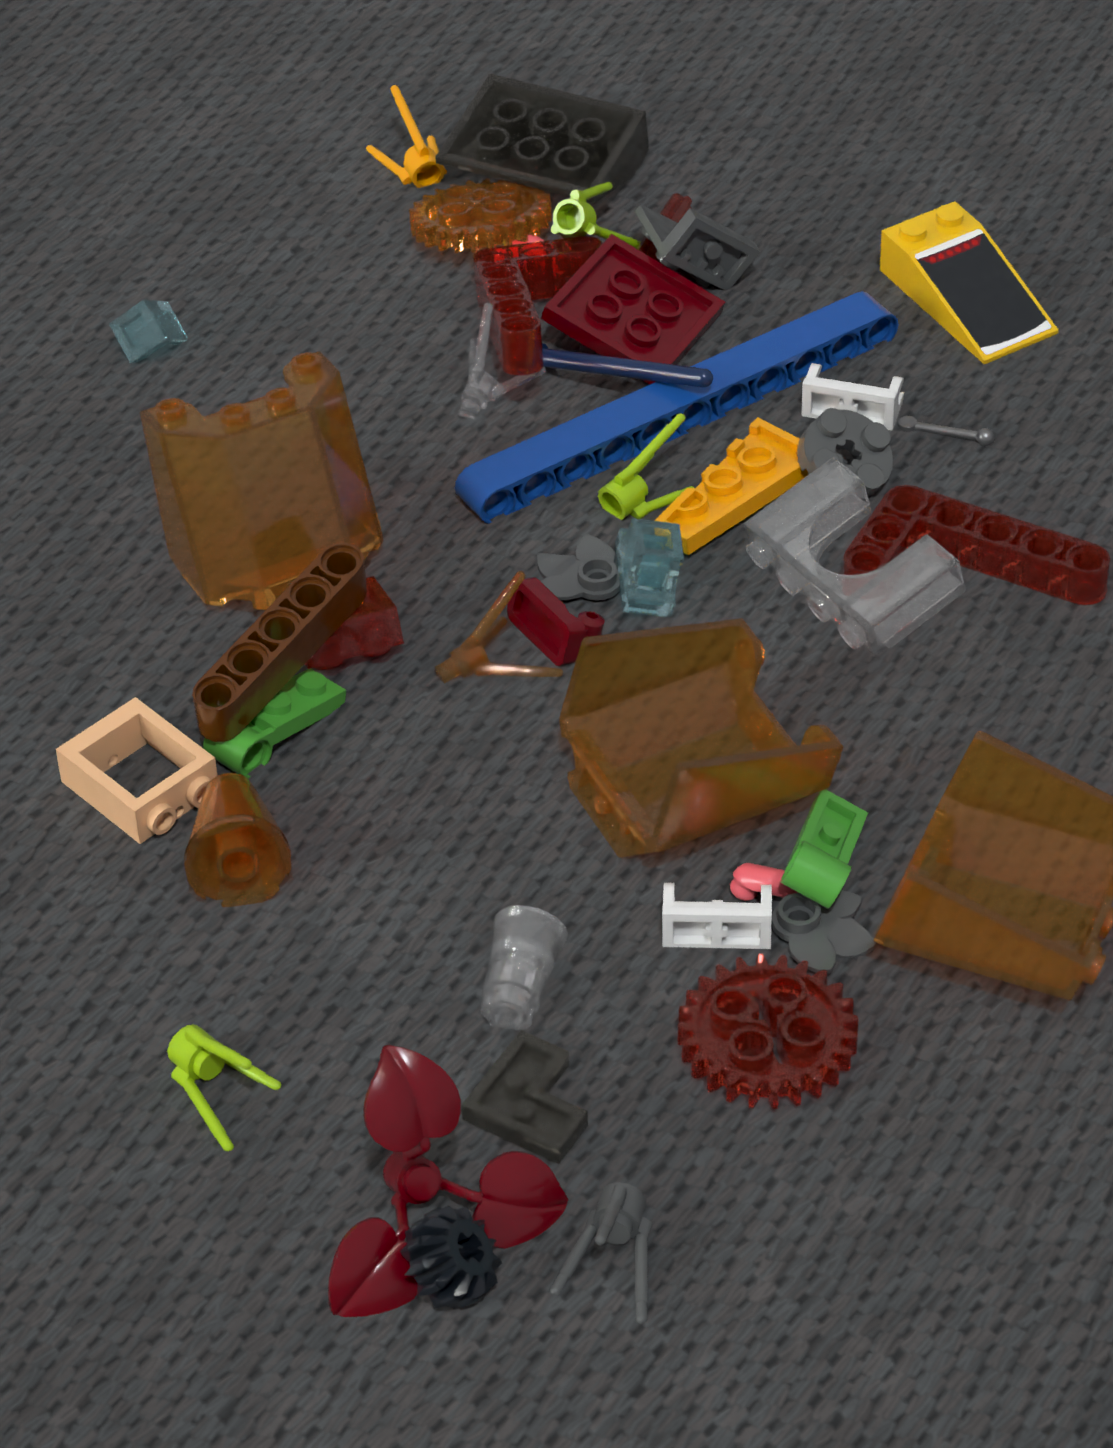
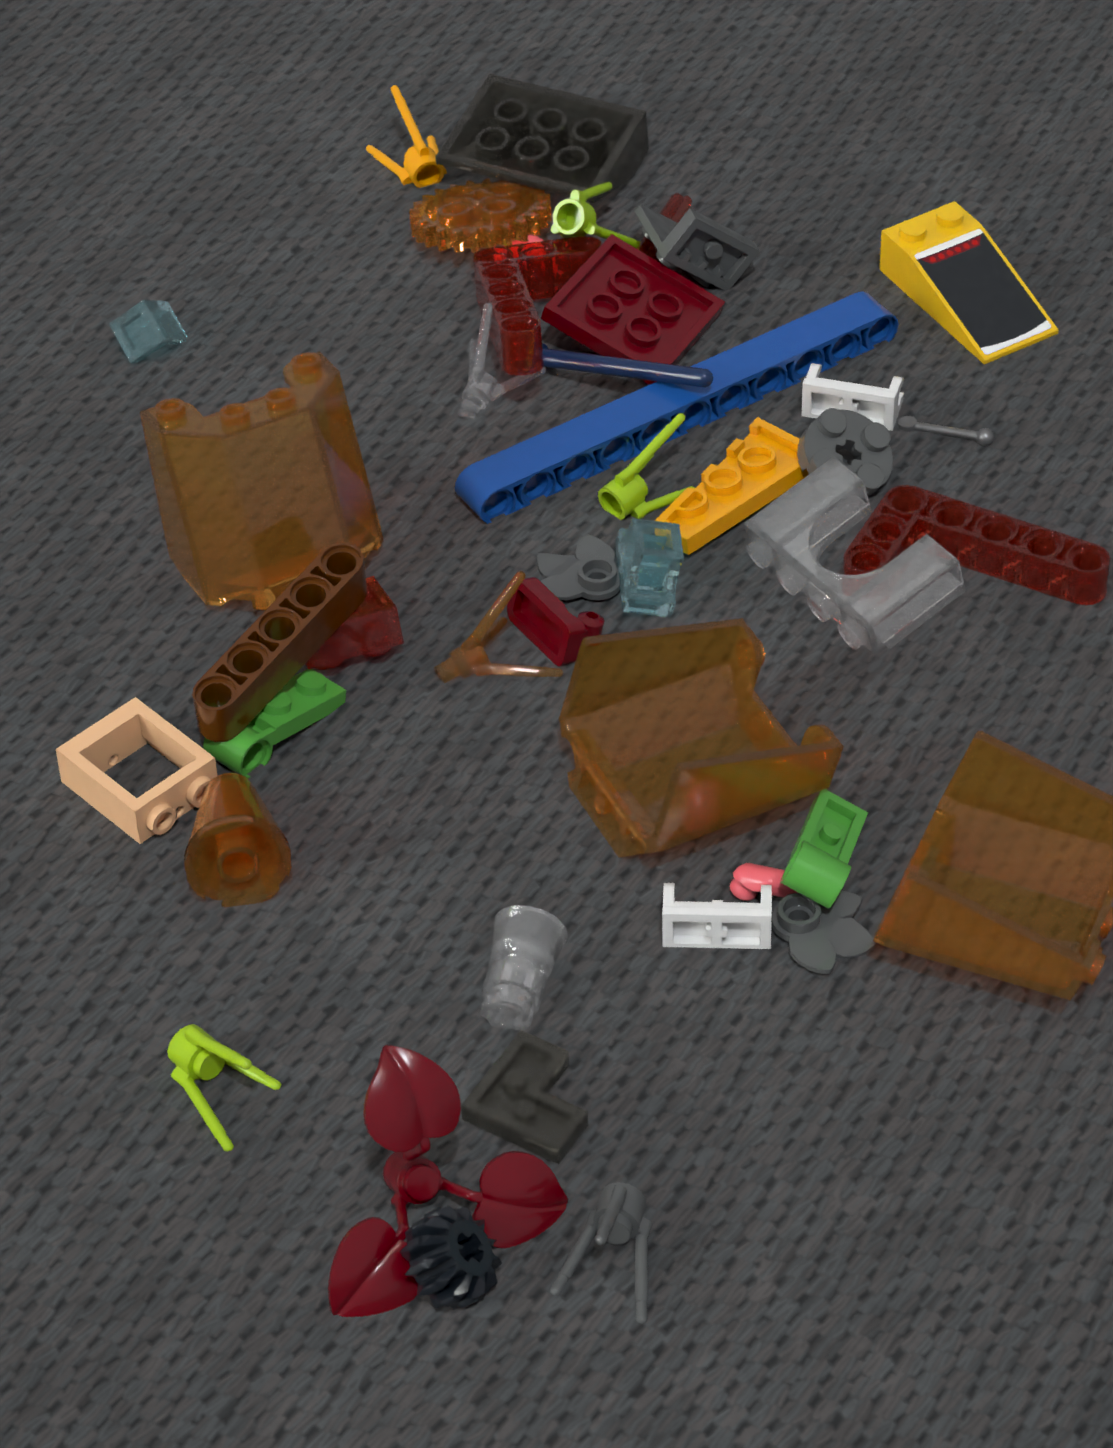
clear red gear [678,954,859,1109] -> none

